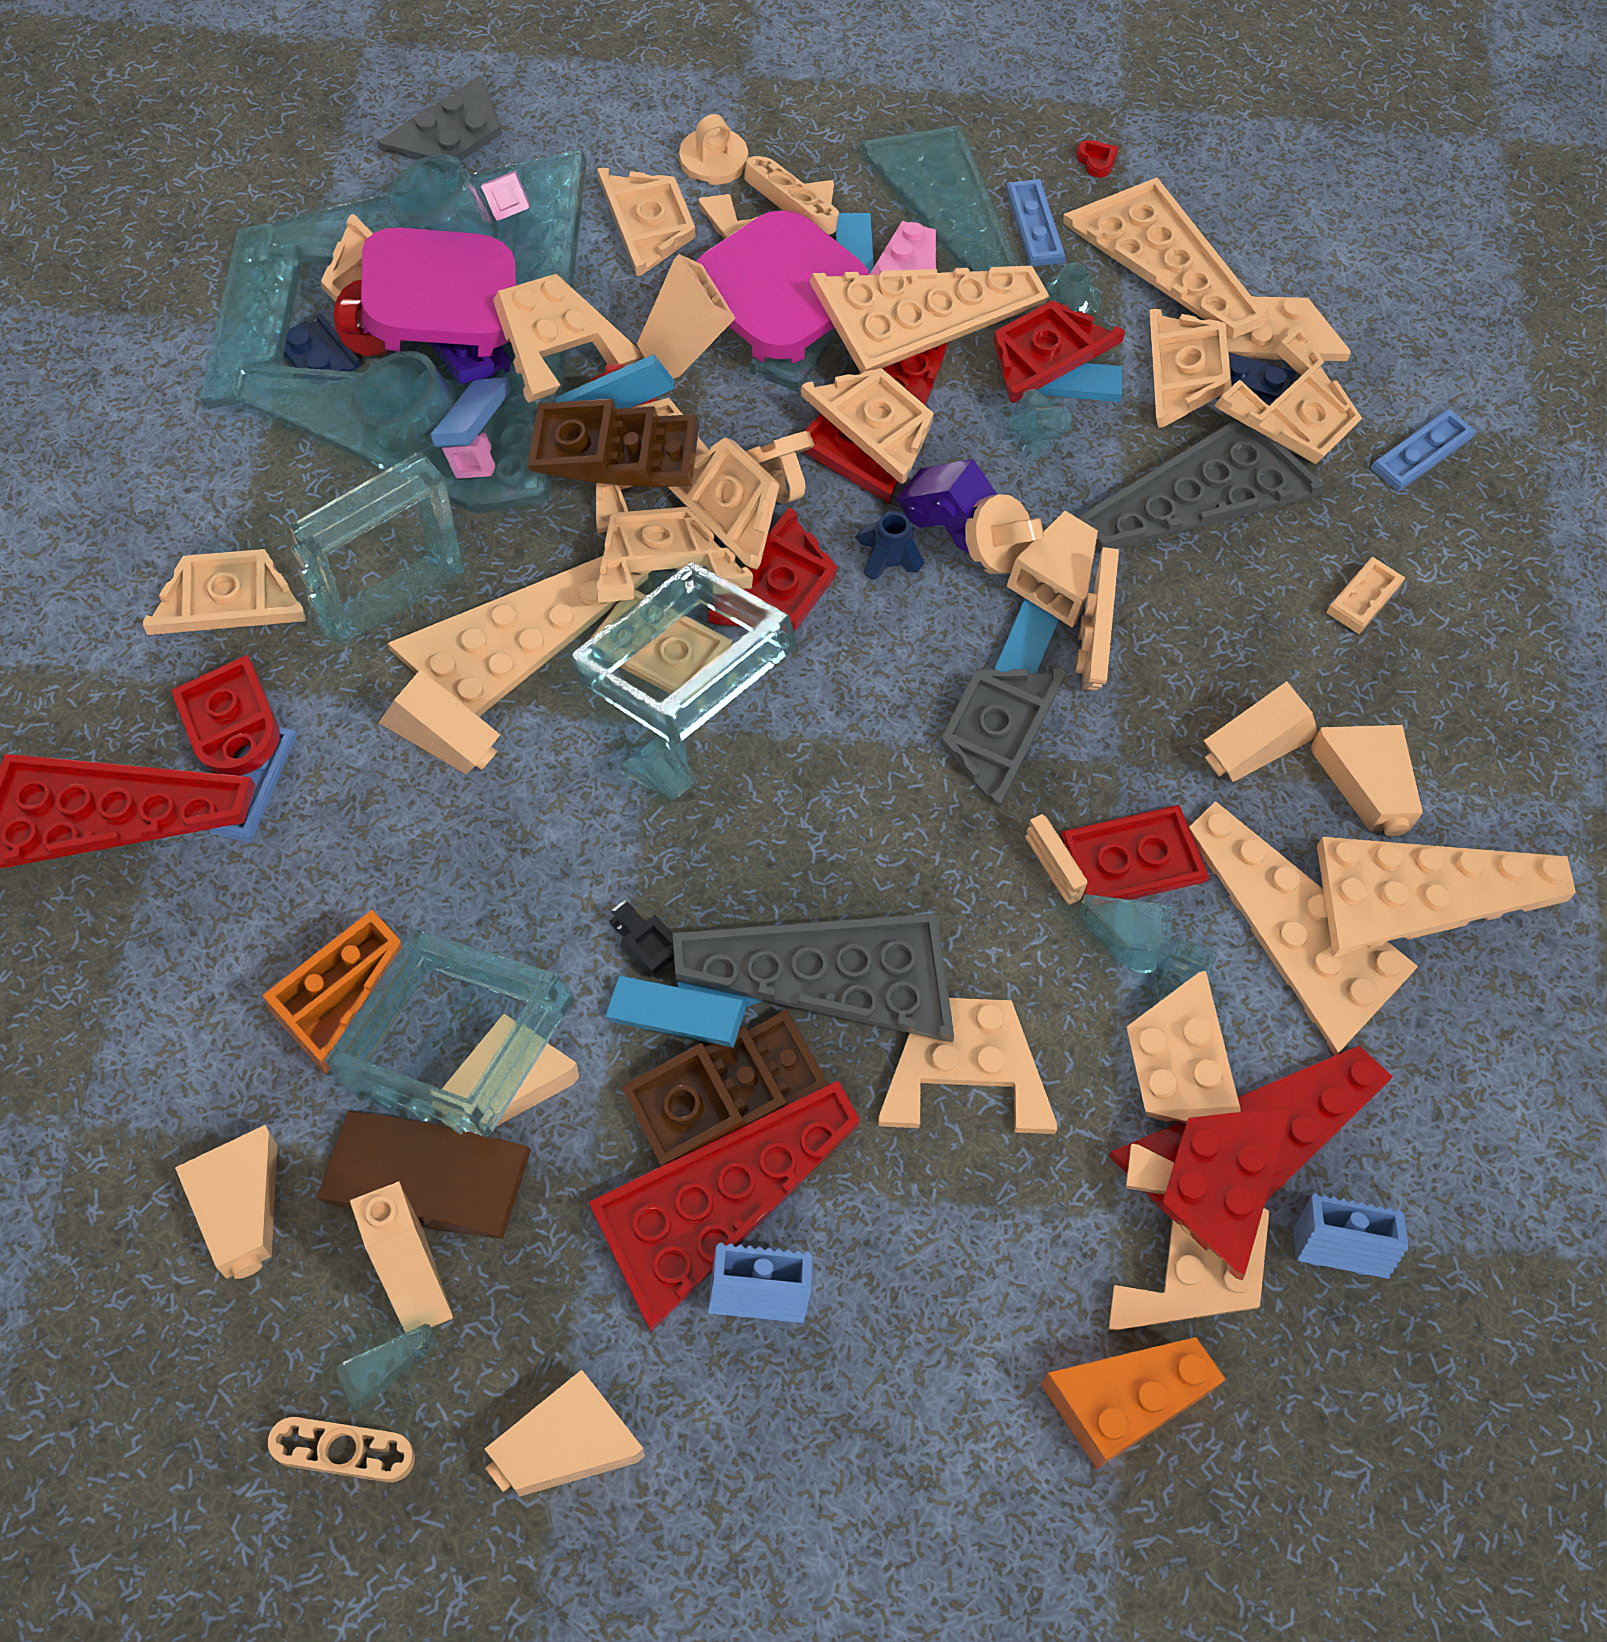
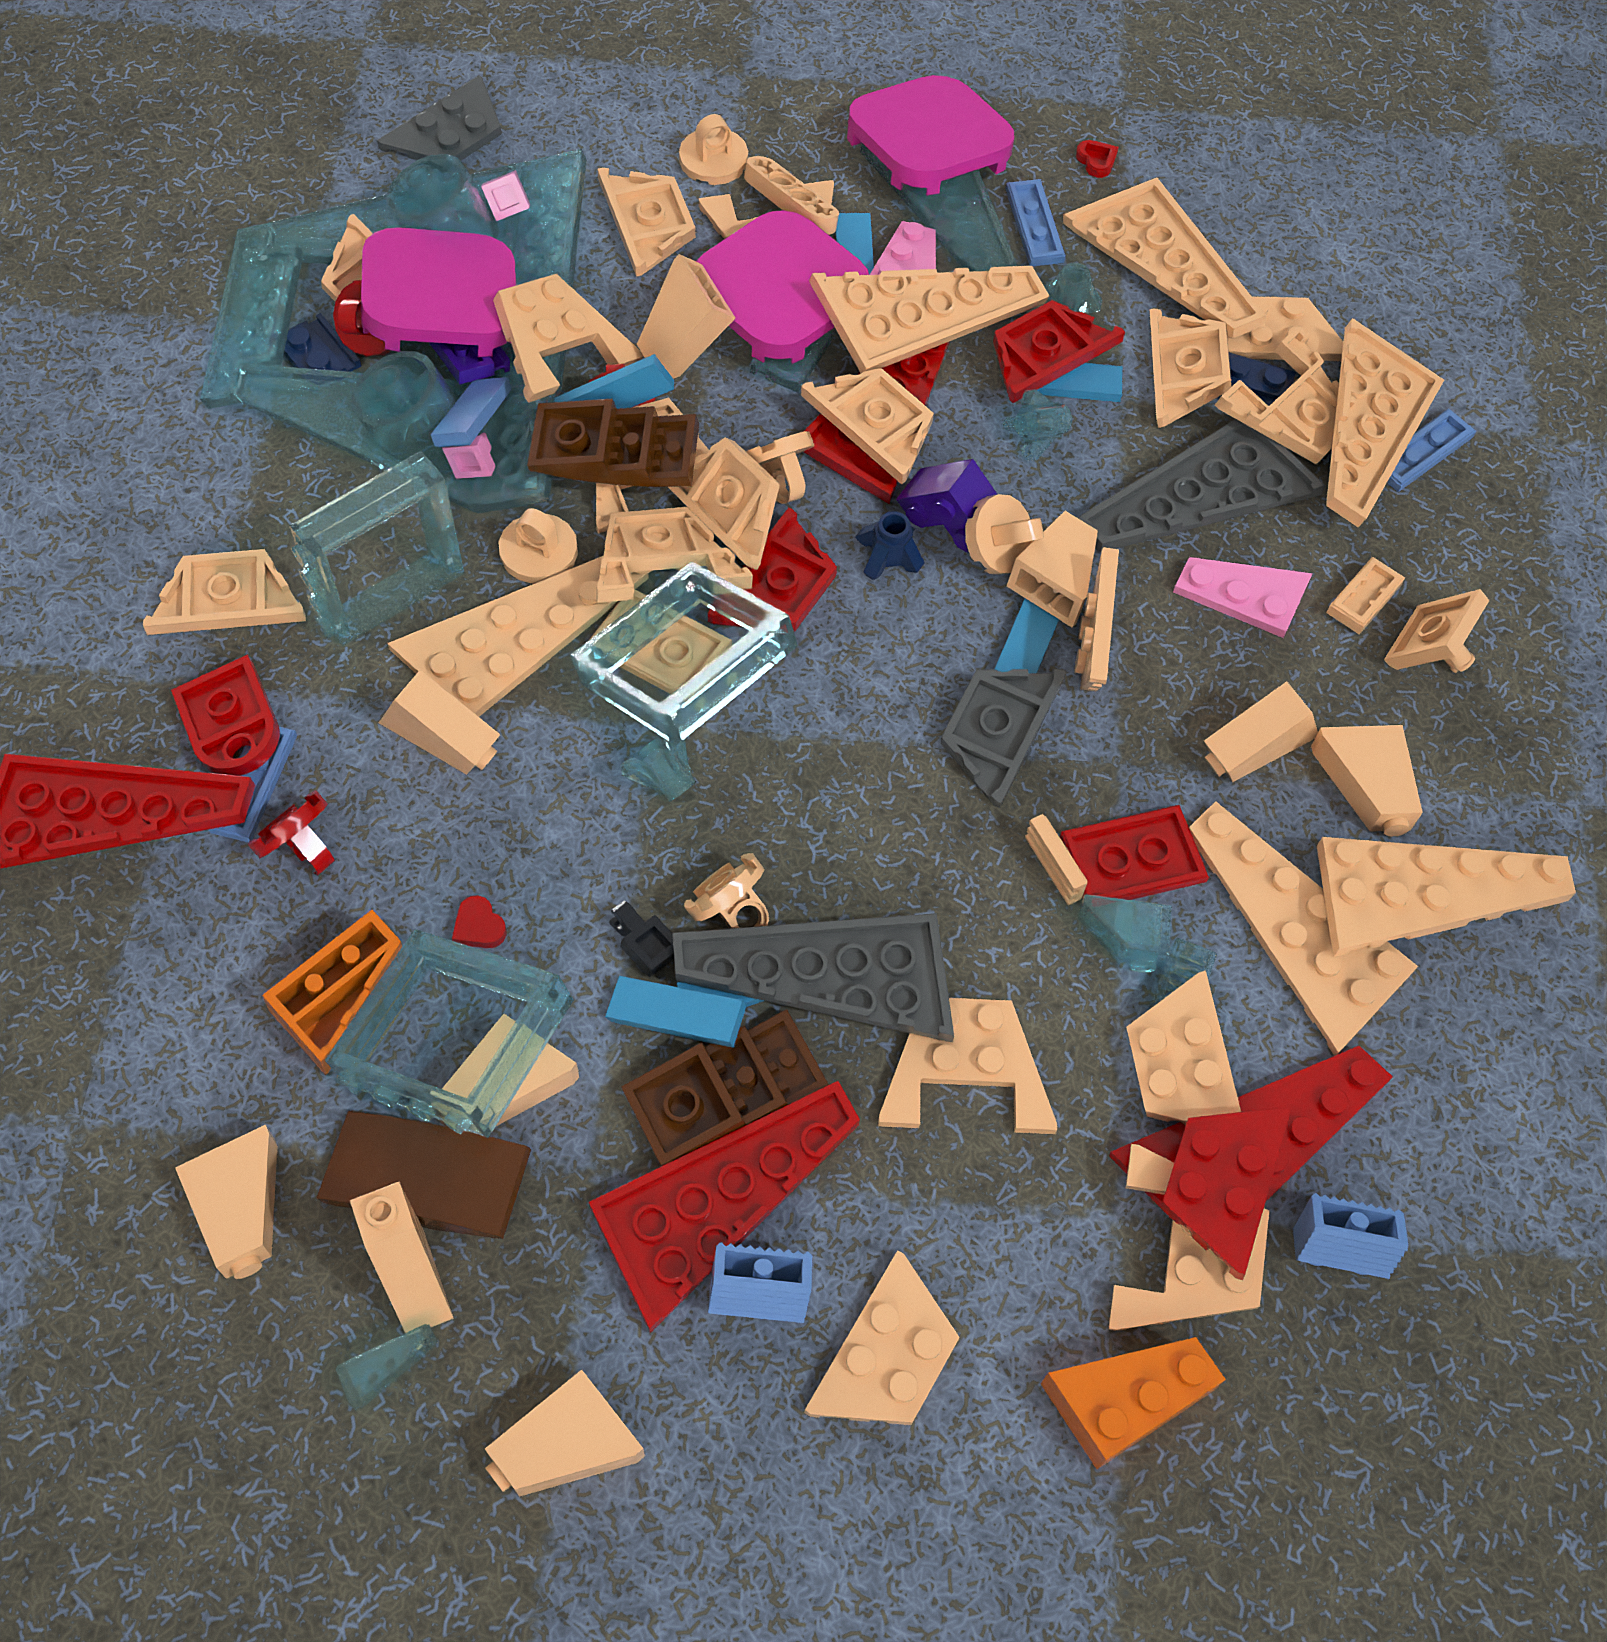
light nougat beam [268,1417,415,1482] -> none
none -> red tile [248,790,335,876]
none -> red tile [452,895,507,948]
none -> light nougat tile [498,508,578,584]
none -> light nougat tile [684,853,769,929]
none -> light nougat wing [804,1250,960,1425]
none -> dark pink tile [847,75,1014,196]
none -> bright pink wing [1173,557,1312,638]
none -> light nougat wing [1326,318,1444,527]
none -> light nougat tile [1384,589,1489,673]

